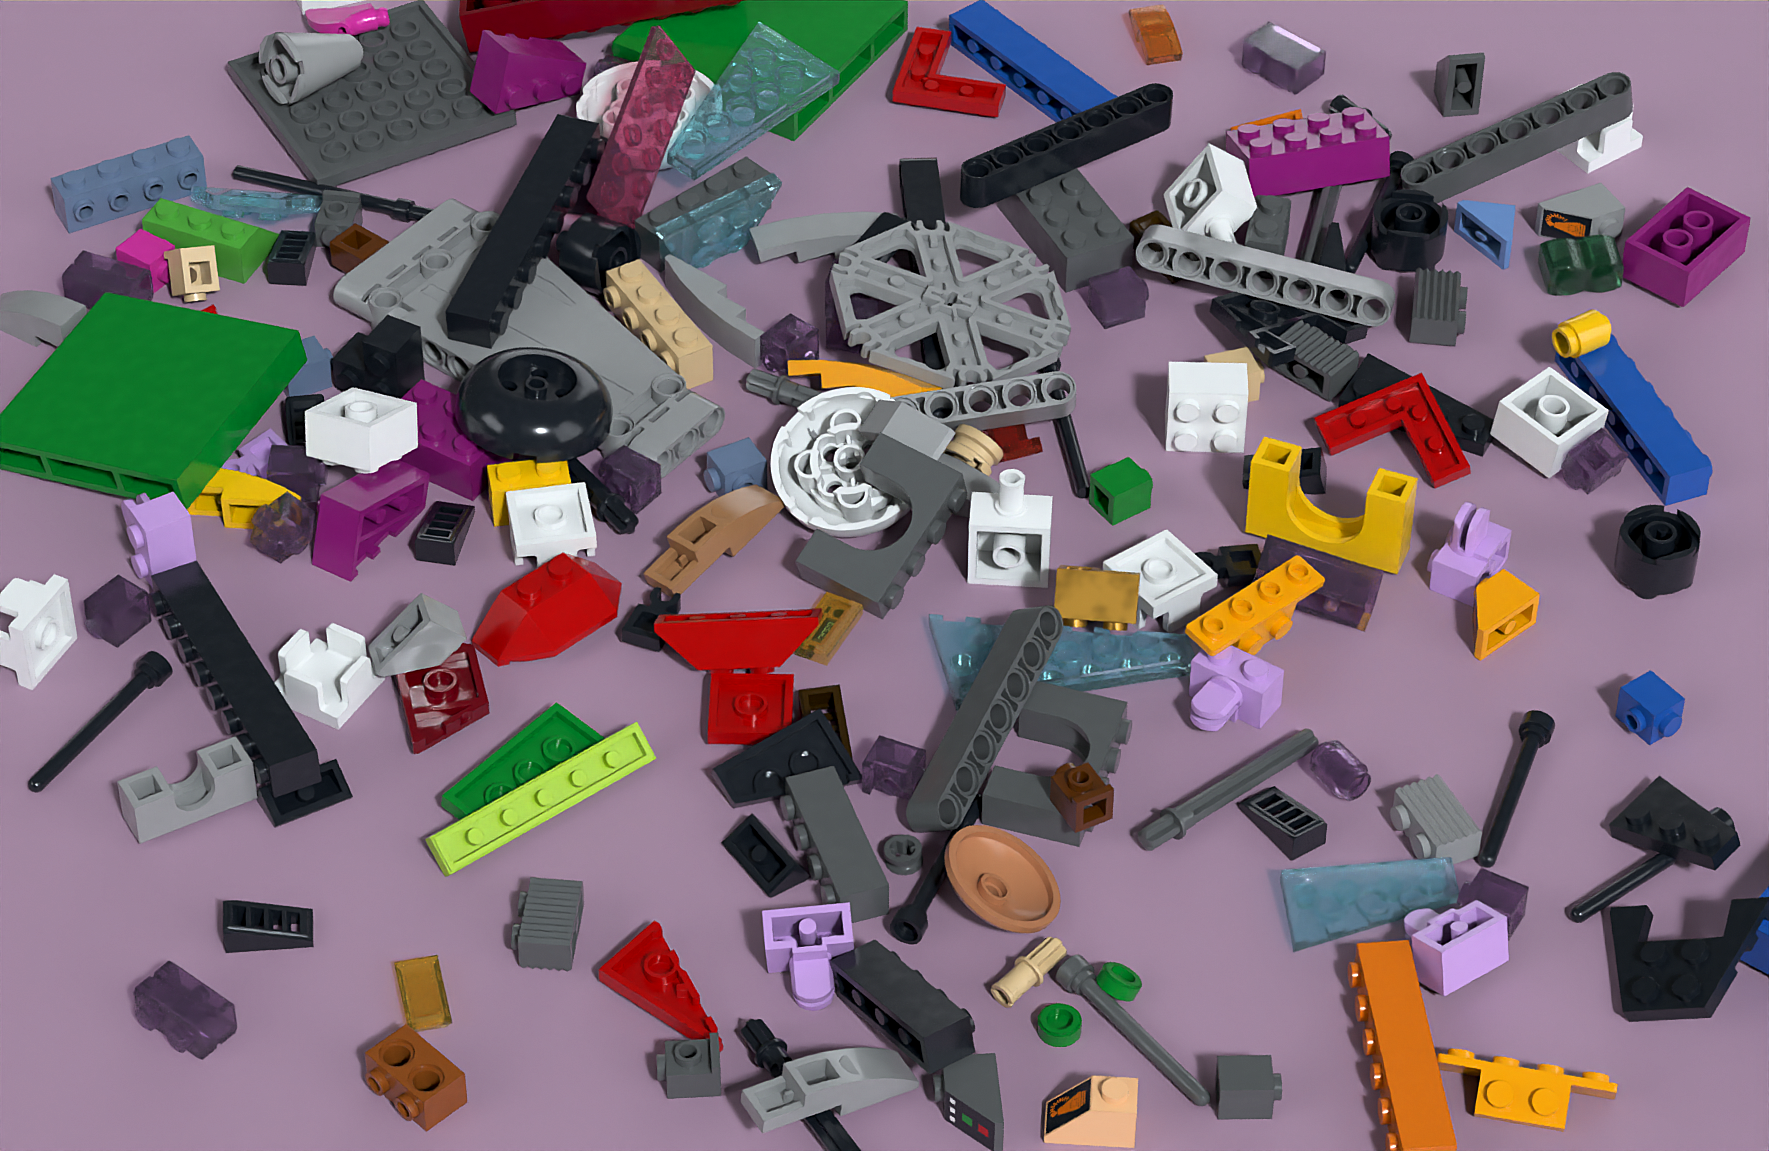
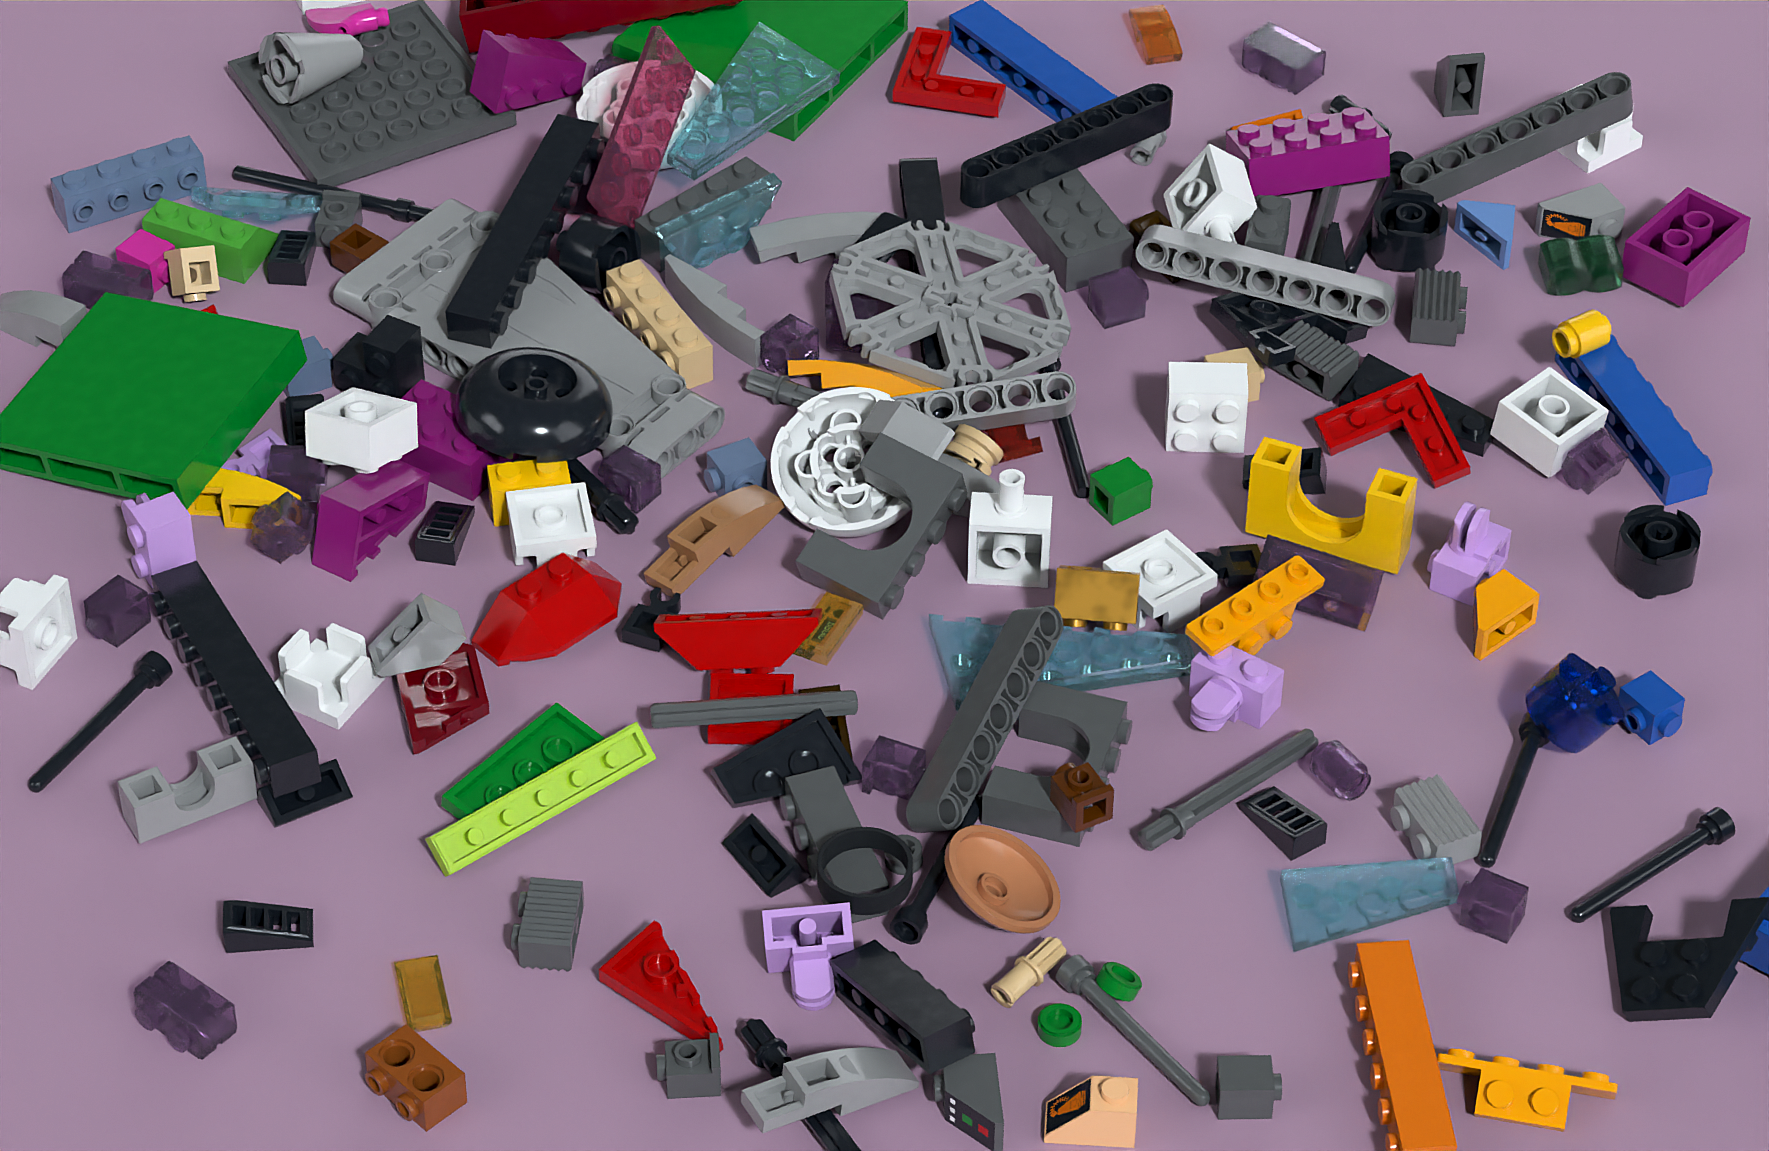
lavender brick [1404,900,1509,996] -> none
black wing [1609,776,1741,871] -> none
none -> dark grey axle [650,690,858,728]
none -> black tyre [817,827,913,915]
none -> light grey pin [1130,130,1167,166]
none -> clear blue brick [1525,653,1625,753]

